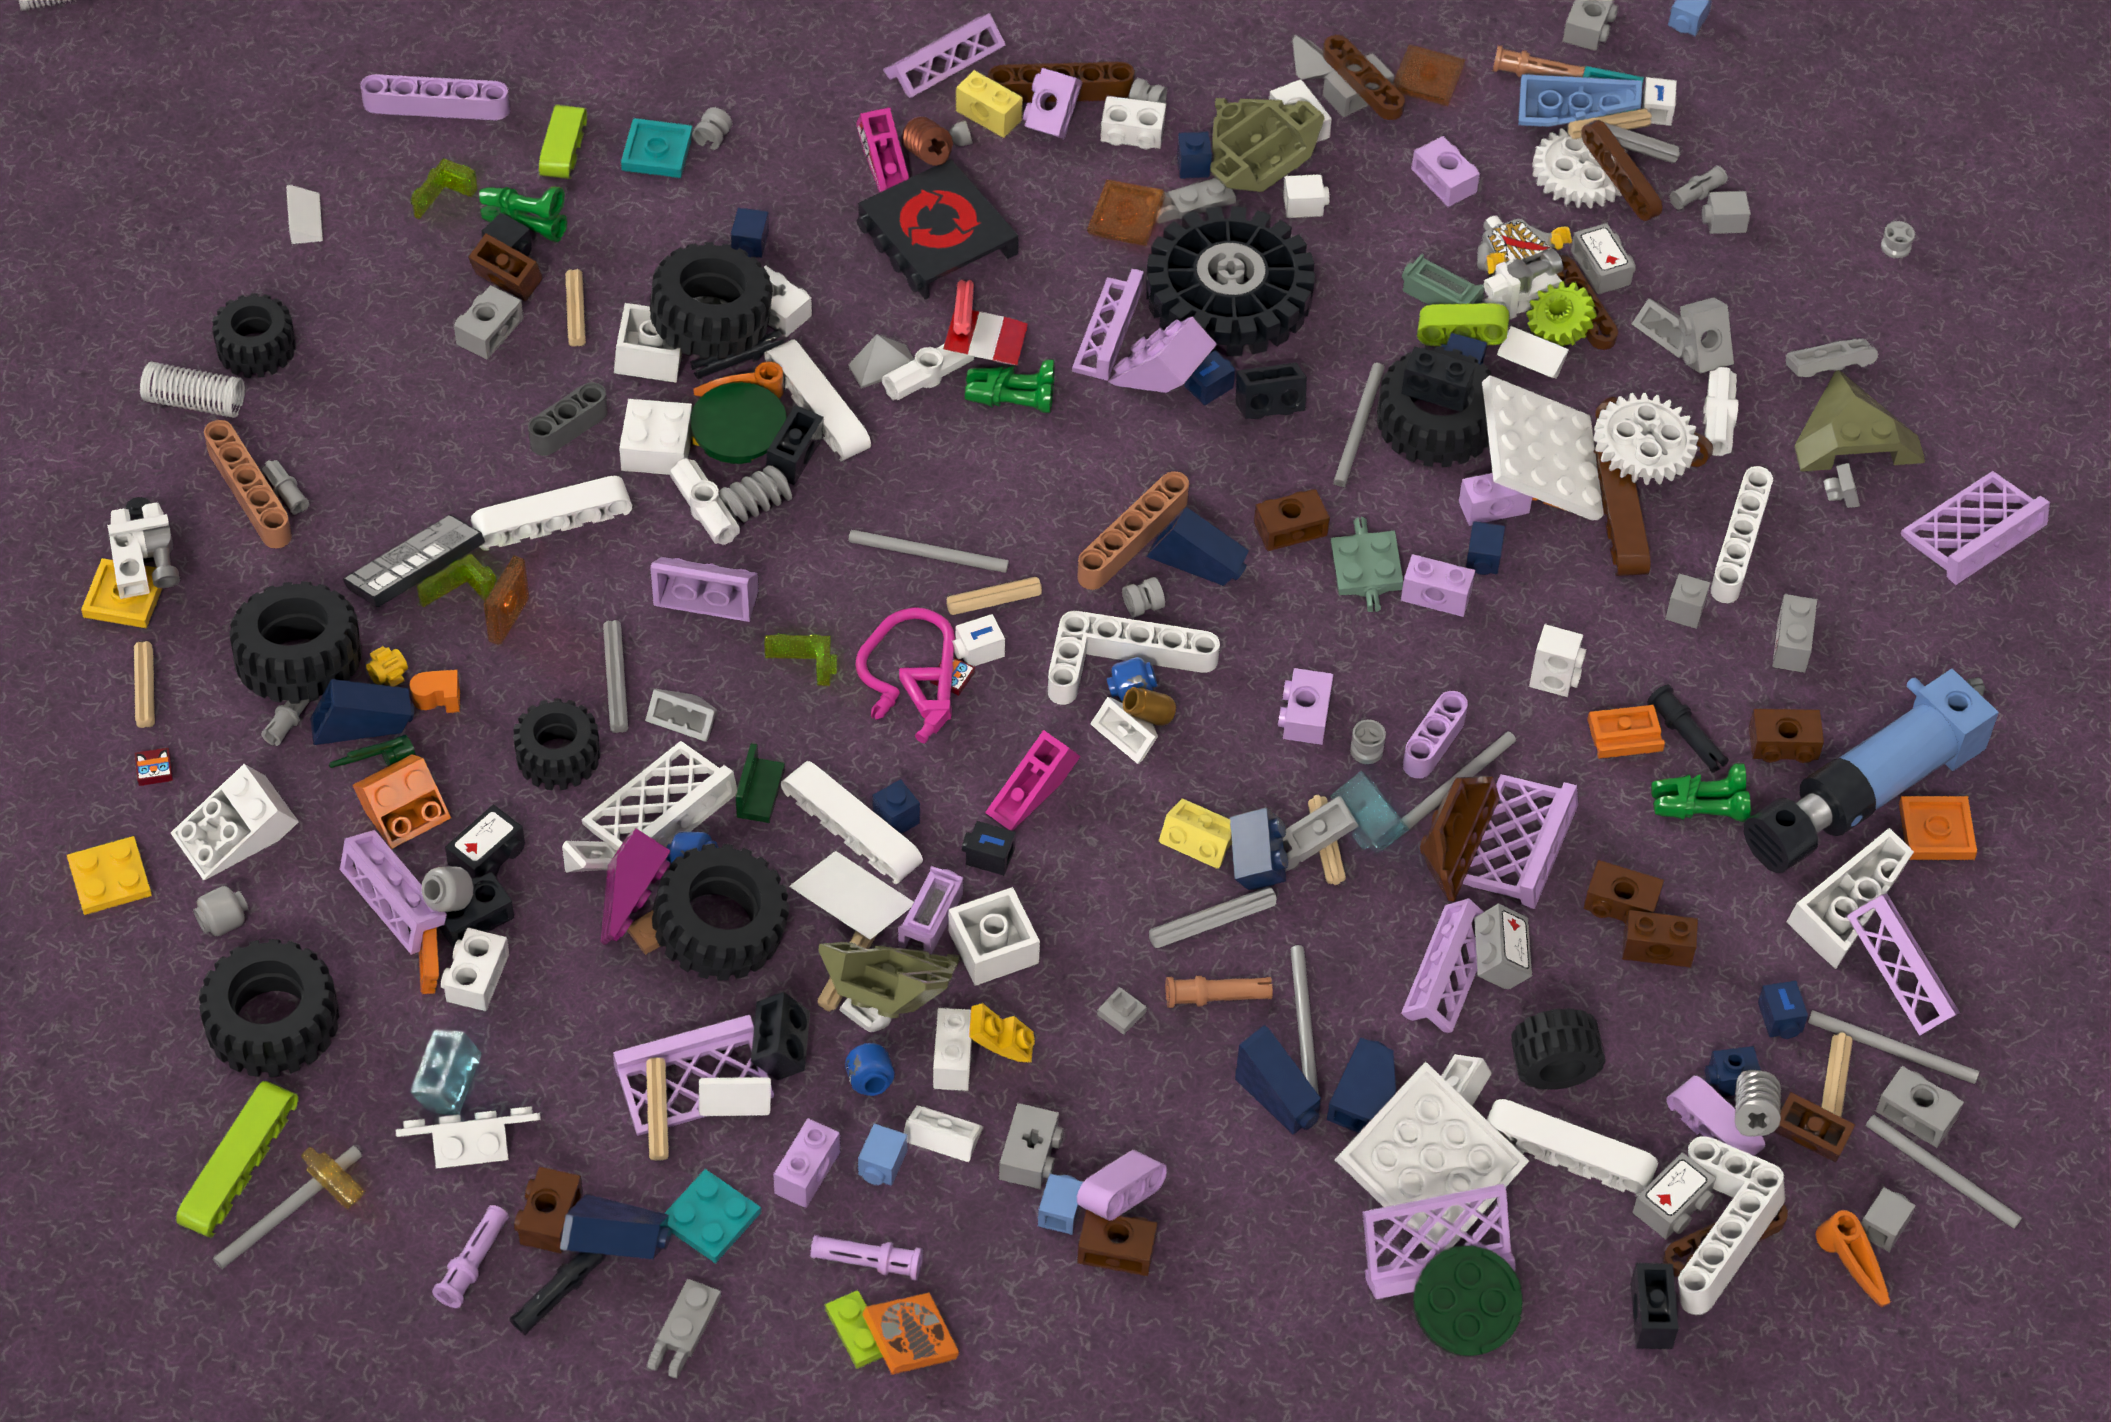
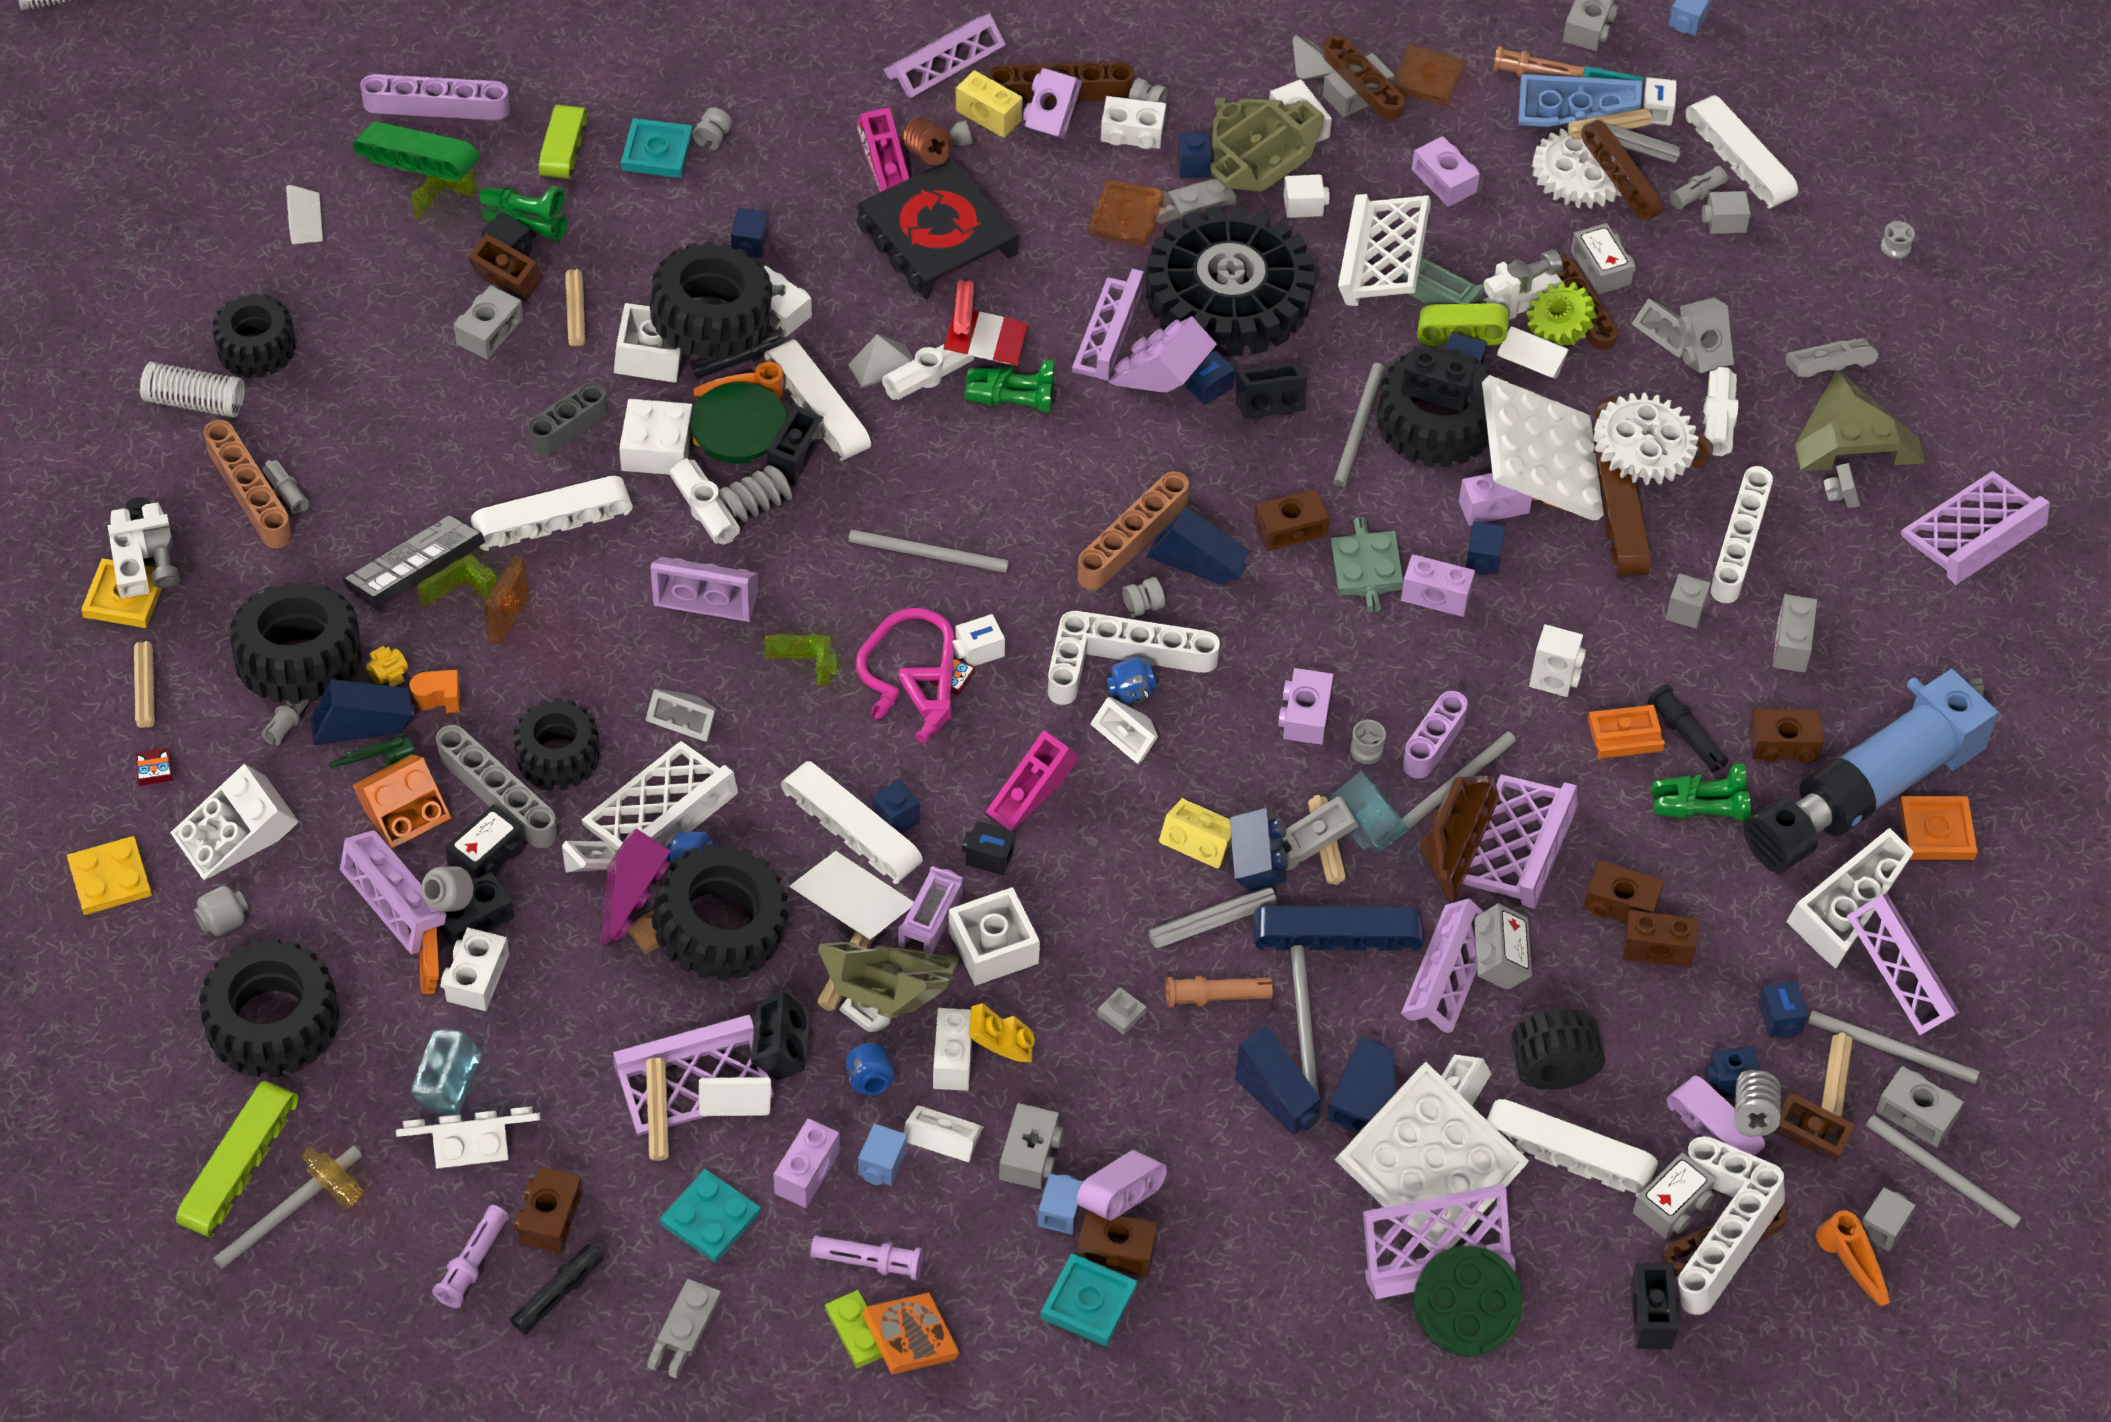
dark blue slope [560,1194,672,1259] -> none
light grey axle [603,620,628,733] -> none
dark green panel [736,743,785,823] -> none
tan axle [946,577,1042,615] -> none
pearl gold piece [1123,687,1176,726] -> none
torso [1477,216,1572,276] -> none
none -> green beam [352,122,480,182]
none -> light grey beam [436,725,557,848]
none -> teal plate [1040,1253,1138,1347]
none -> dark blue beam [1254,906,1424,951]
none -> white fence [1338,194,1431,306]
none -> white beam [1686,95,1798,209]

